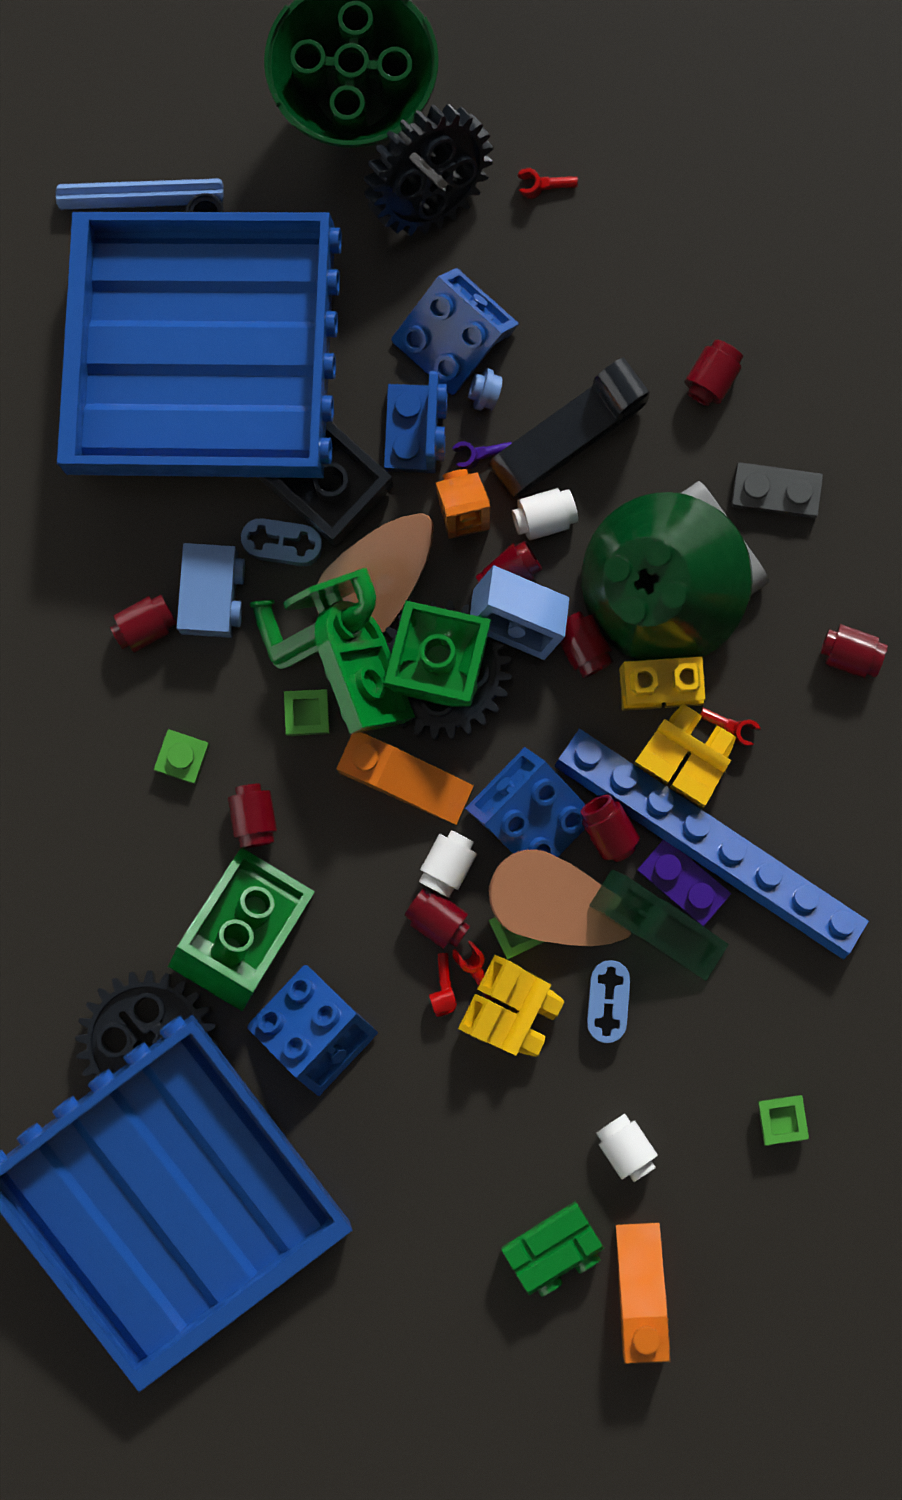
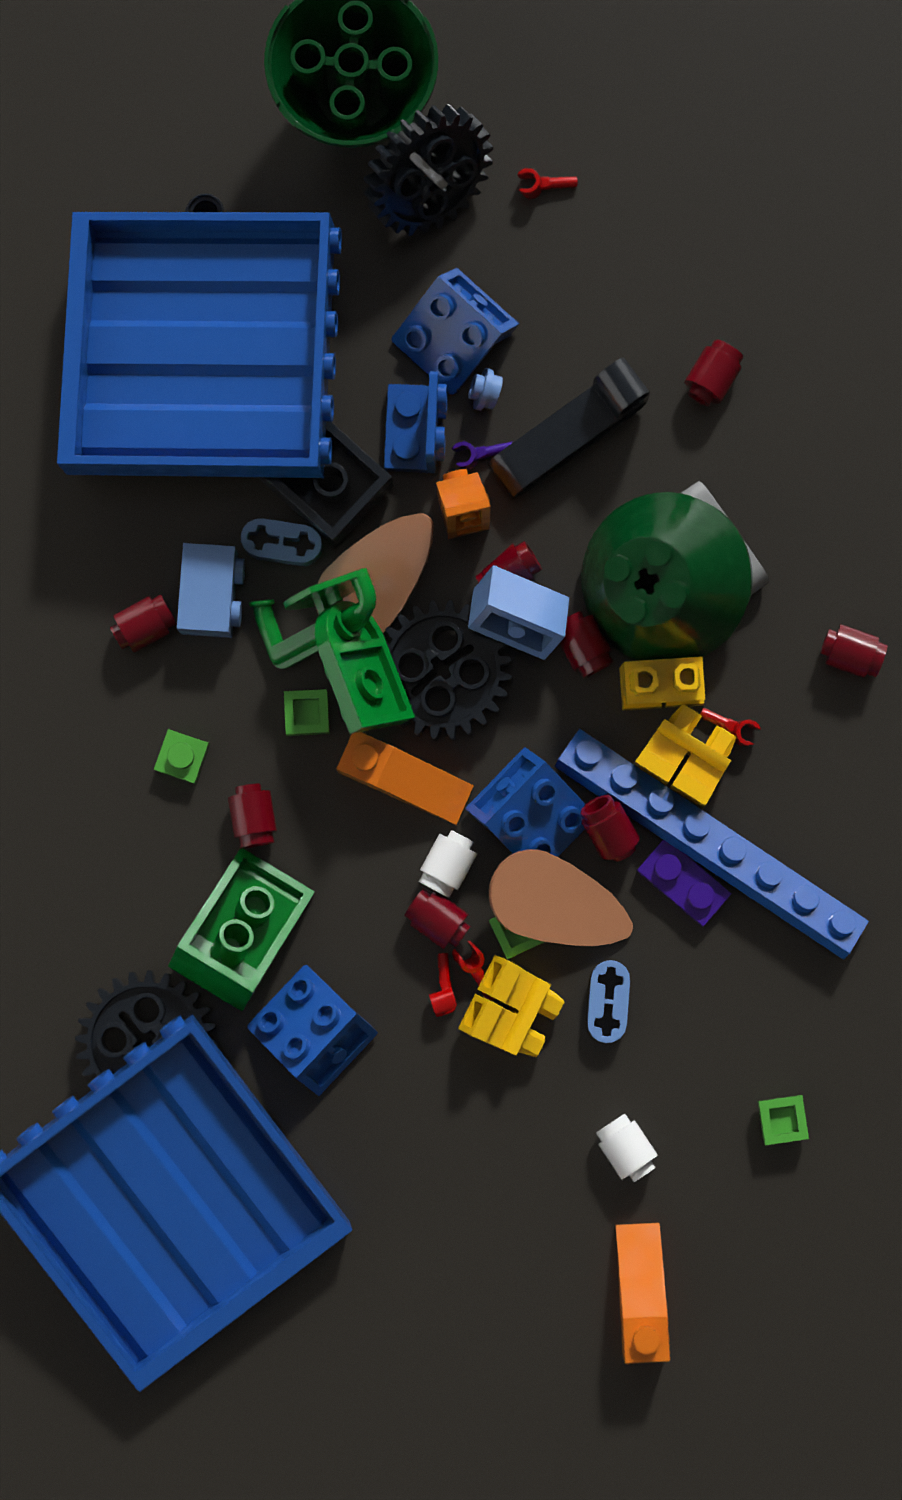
medium blue axle [56,179,224,209] -> none
green slope [384,601,491,707] -> none
green brick [501,1201,604,1297] -> none
white brick [512,488,578,541] -> none
clear green slope [589,869,729,981] -> none
dark grey plate [731,462,823,519] -> none

